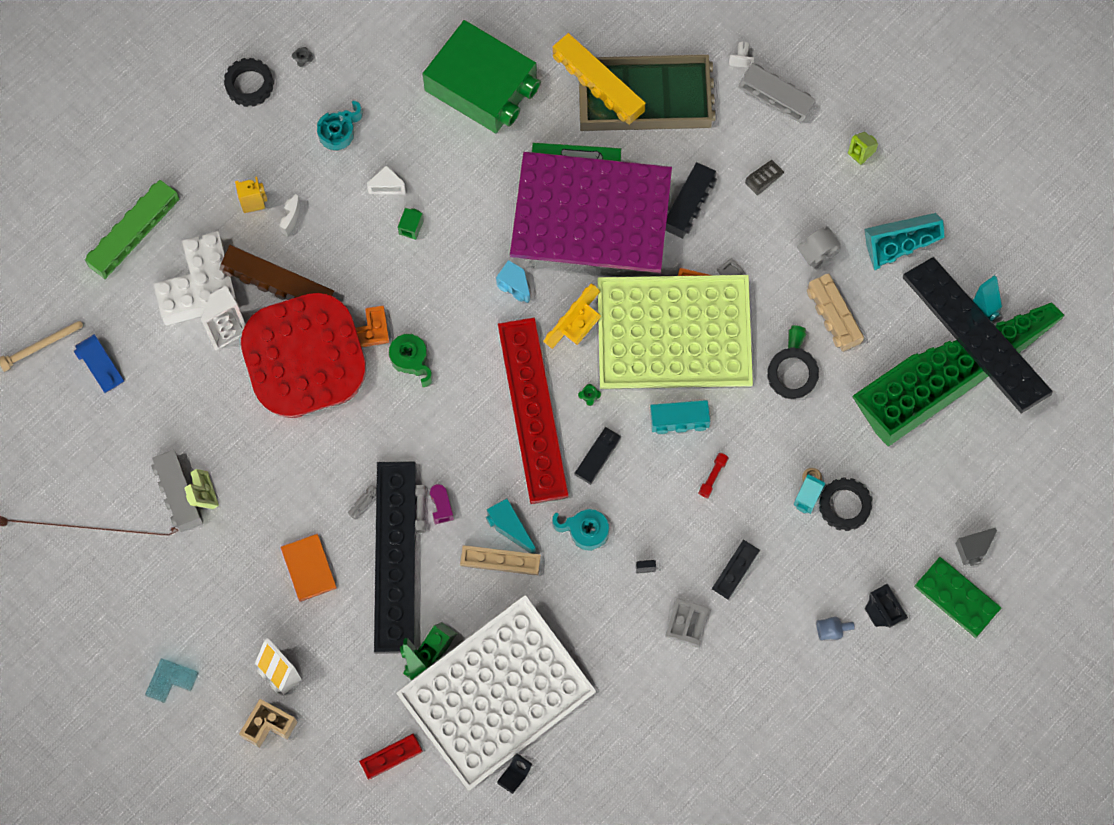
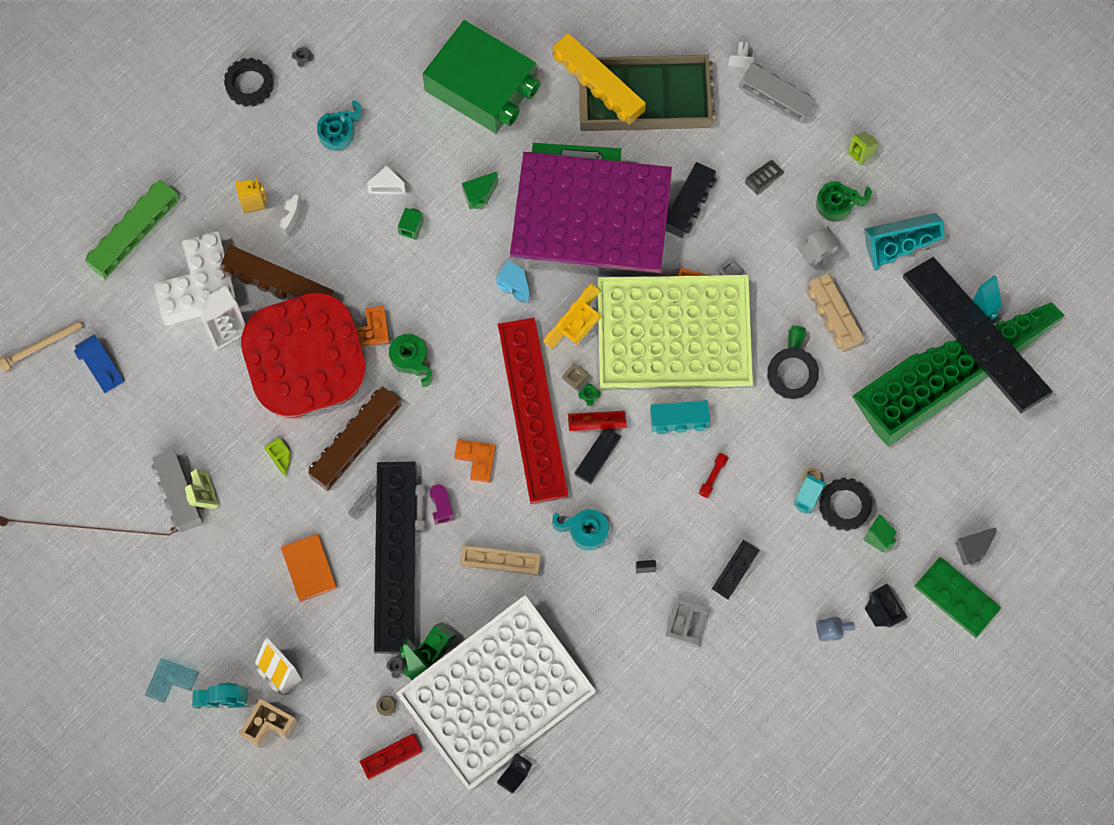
teal slope [485,499,536,554] -> none
none -> teal piece [192,683,248,709]
none -> lime tile [264,437,291,477]
none -> reddish brown brick [308,386,402,492]
none -> dark tan plate [376,696,397,716]
none -> dark grey plate [386,654,407,678]
none -> orange plate [454,439,496,483]
none -> green slope [462,171,498,209]
none -> dark tan plate [562,363,589,390]
none -> red tile [568,410,627,431]
none -> green piece [816,181,872,221]
none -> green slope [864,514,897,553]

